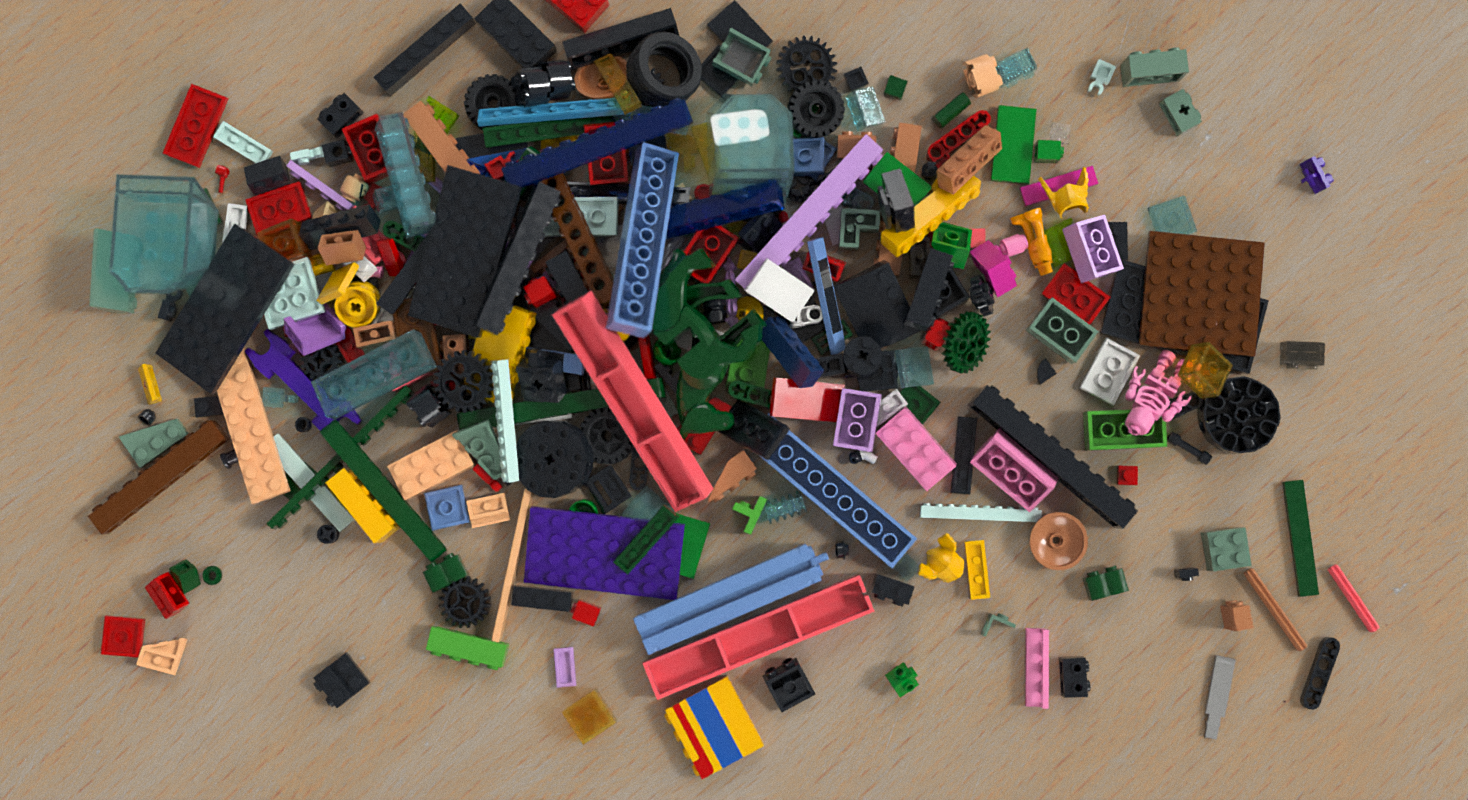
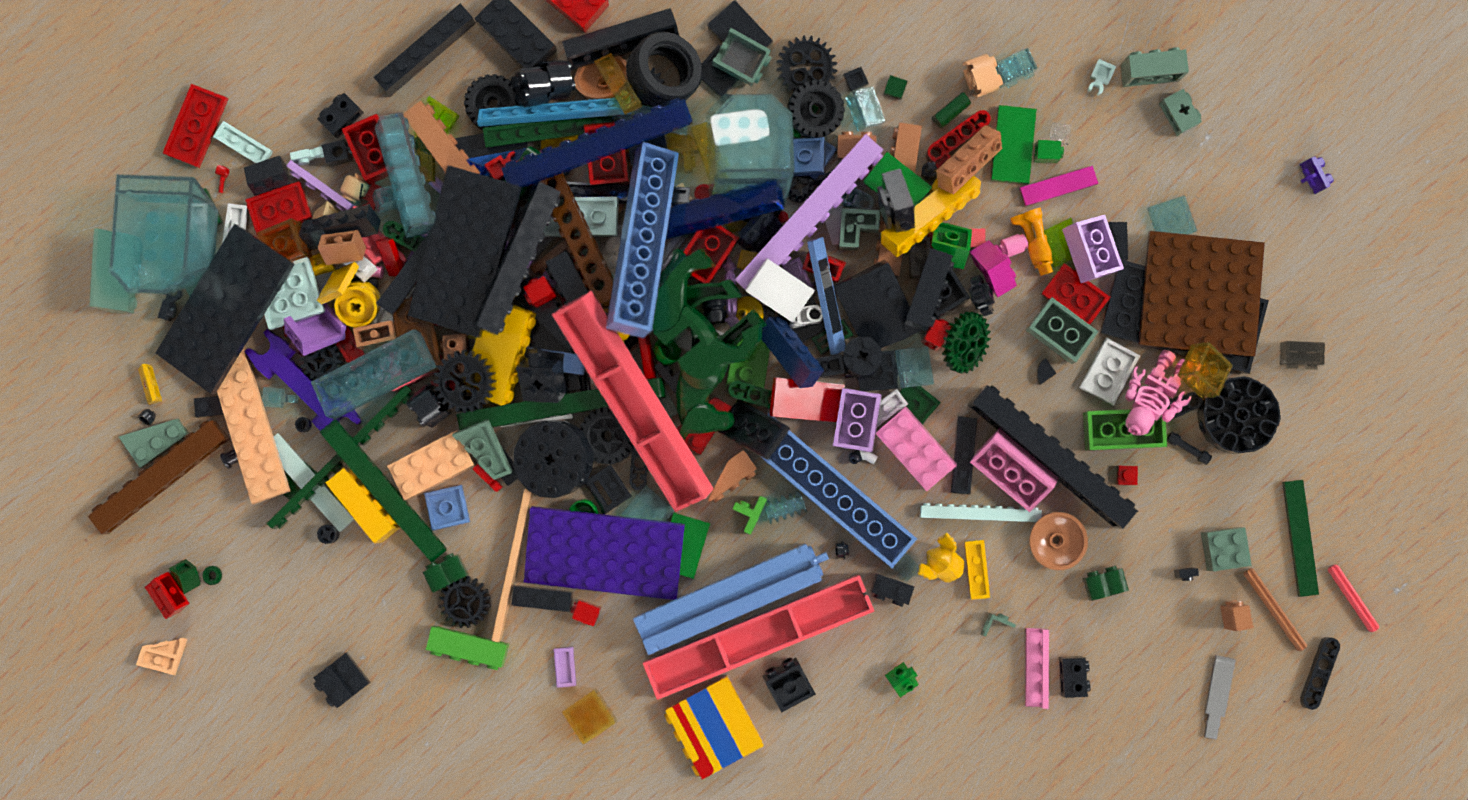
red plate [101,615,145,658] -> none
light nougat plate [466,493,511,528] -> none
light aqua piece [491,360,519,483] -> none
dark green tile [613,504,679,574] -> none
yellow helmet [1038,167,1089,219] -> none

